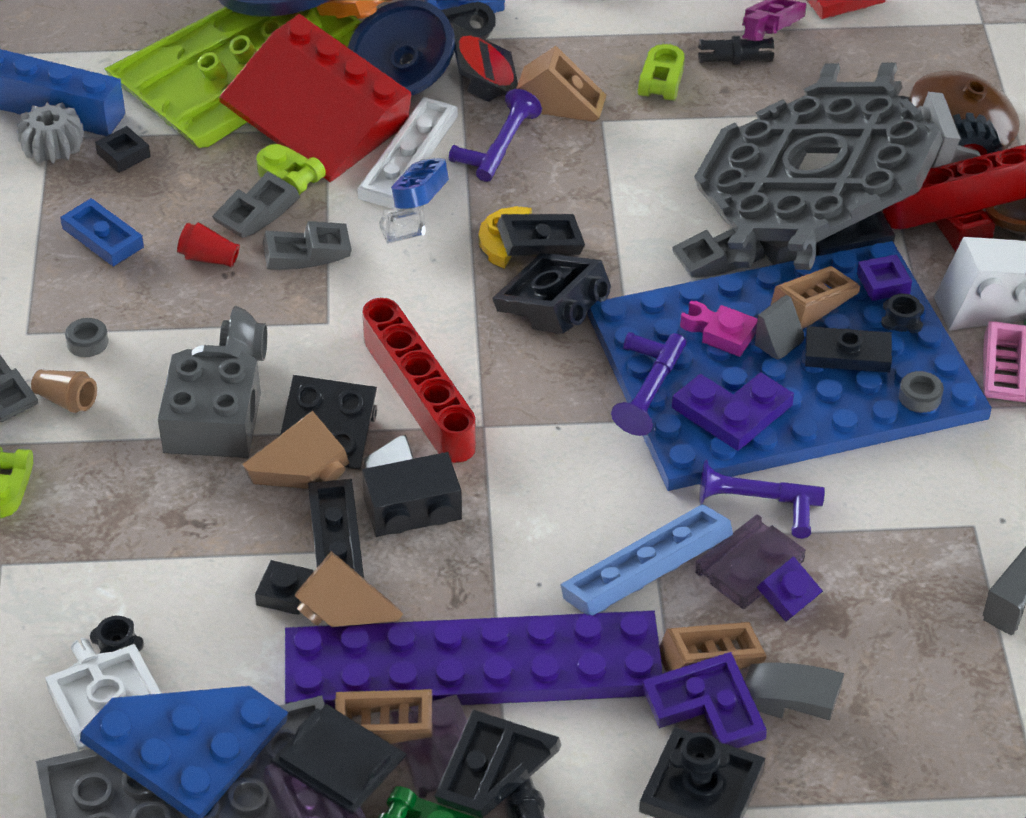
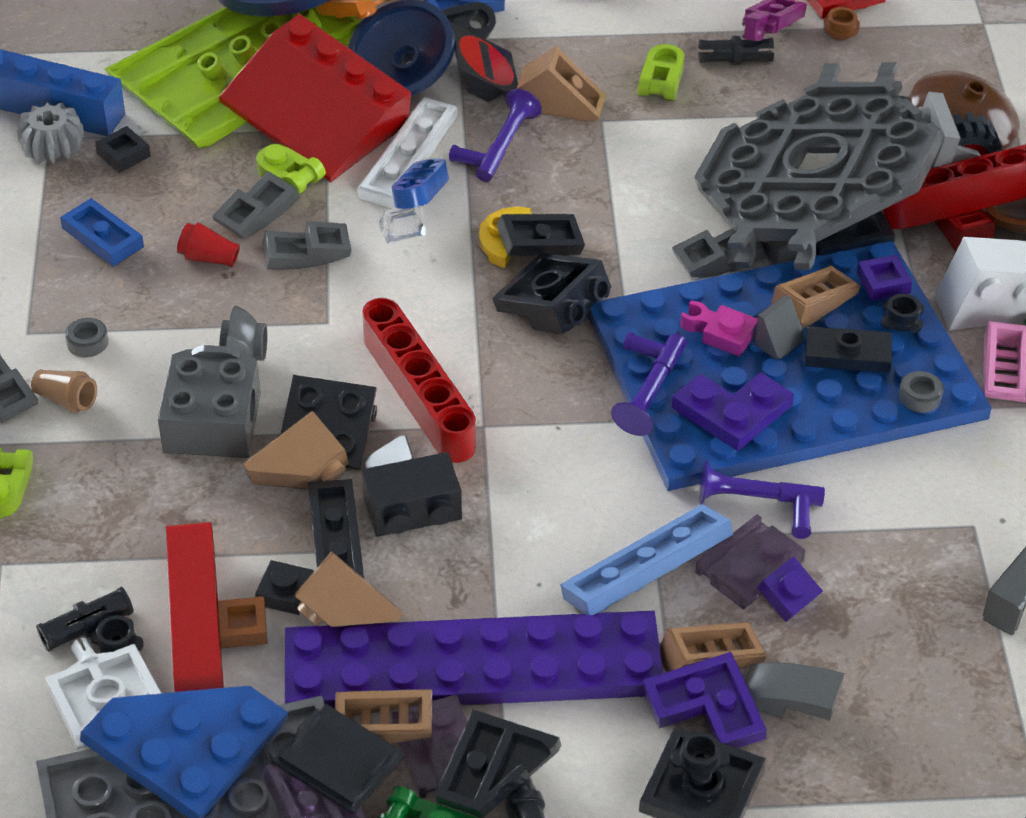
none -> black pin [36,587,134,652]
none -> red beam [166,521,224,692]
none -> dark orange plate [218,596,268,649]
none -> dark orange plate [823,7,860,40]

